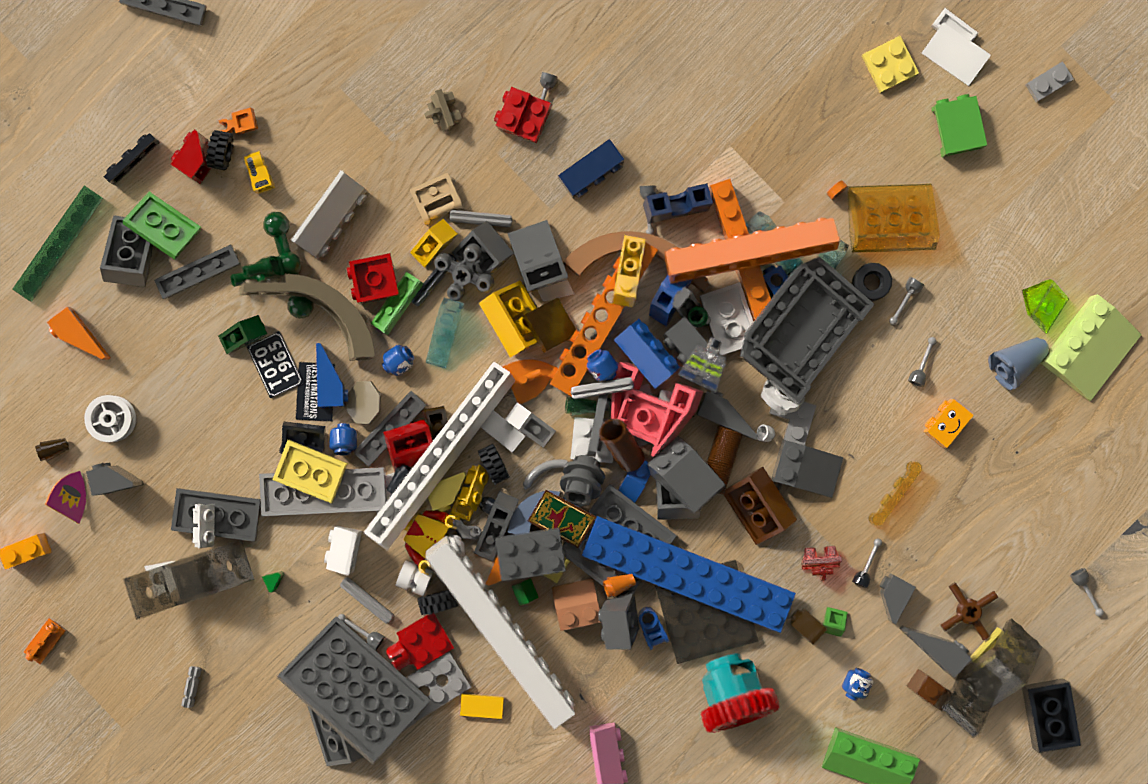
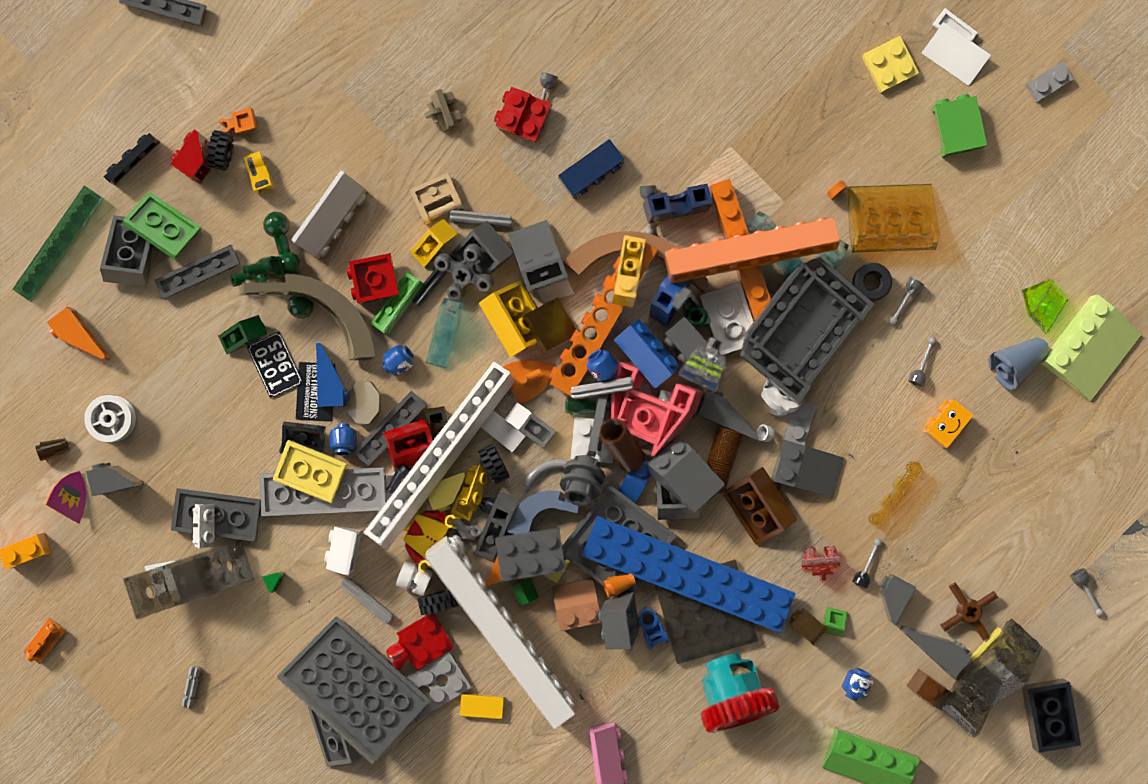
hinge [338,614,385,651] -> none
sticker [527,490,596,548] -> none
blue brick [763,265,788,297] -> none

